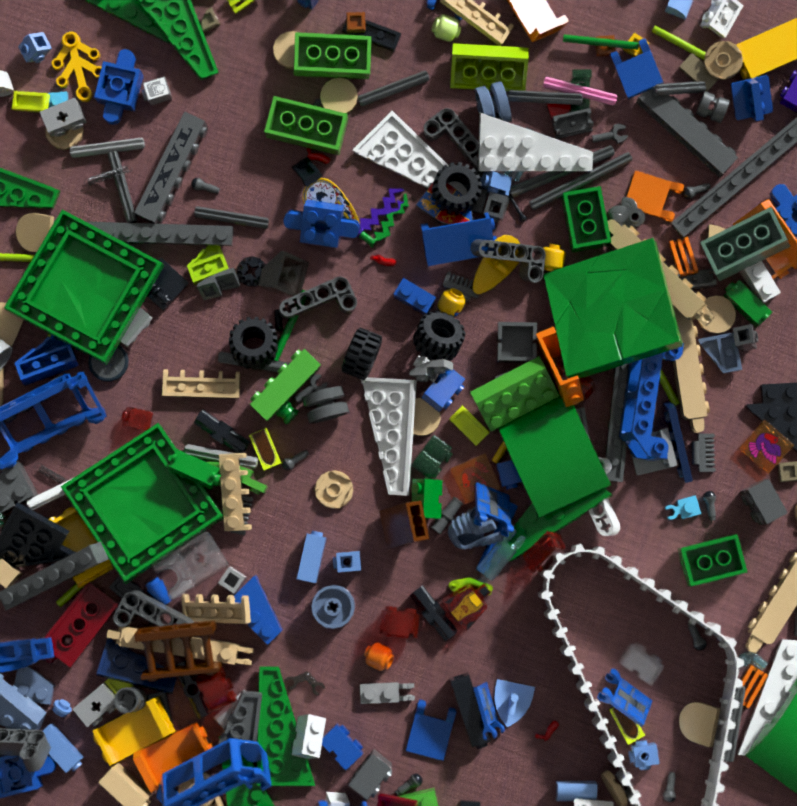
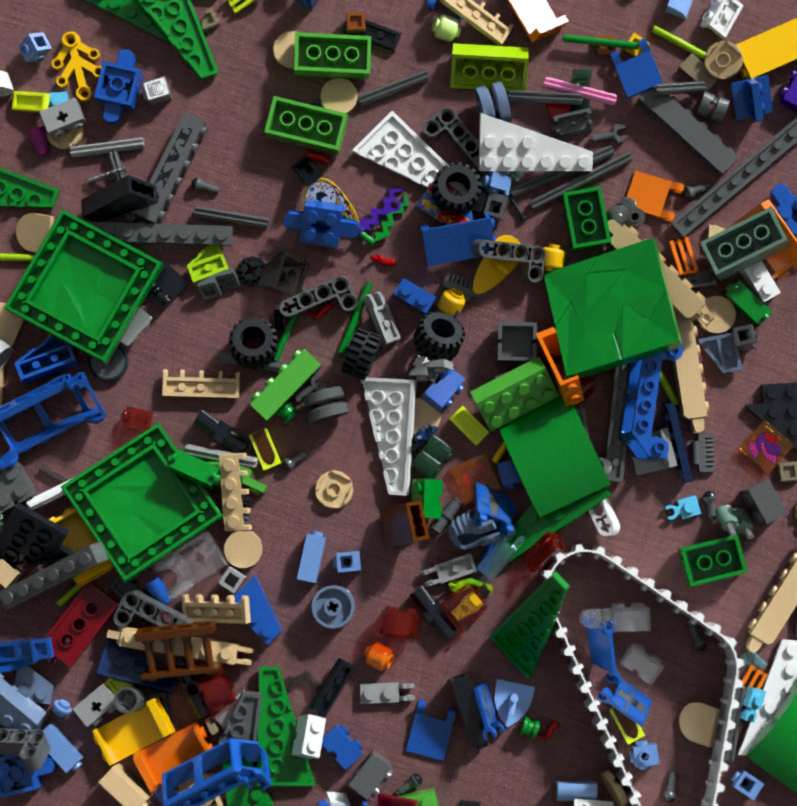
none -> magenta cone [28,126,49,155]
none -> black slope [81,175,158,222]
none -> dark tan tile [204,714,220,735]
none -> tan tile [224,530,262,568]
none -> red piece [308,302,333,320]
none -> black tile [308,657,356,717]
none -> green piece [338,282,373,355]
none -> light grey hinge [364,291,401,345]
none -> dark blue animal [412,424,438,451]
none -> light grey hinge [421,553,477,587]
none -> green wing [489,571,570,680]
none -> green wheel [519,716,540,740]
none -> clear brick [578,602,651,632]
none -> blue flag [582,612,617,673]
none -> sand green piece [715,505,754,539]
none -> medium blue brick [731,769,764,800]
none -> medium azure plate [740,686,766,723]

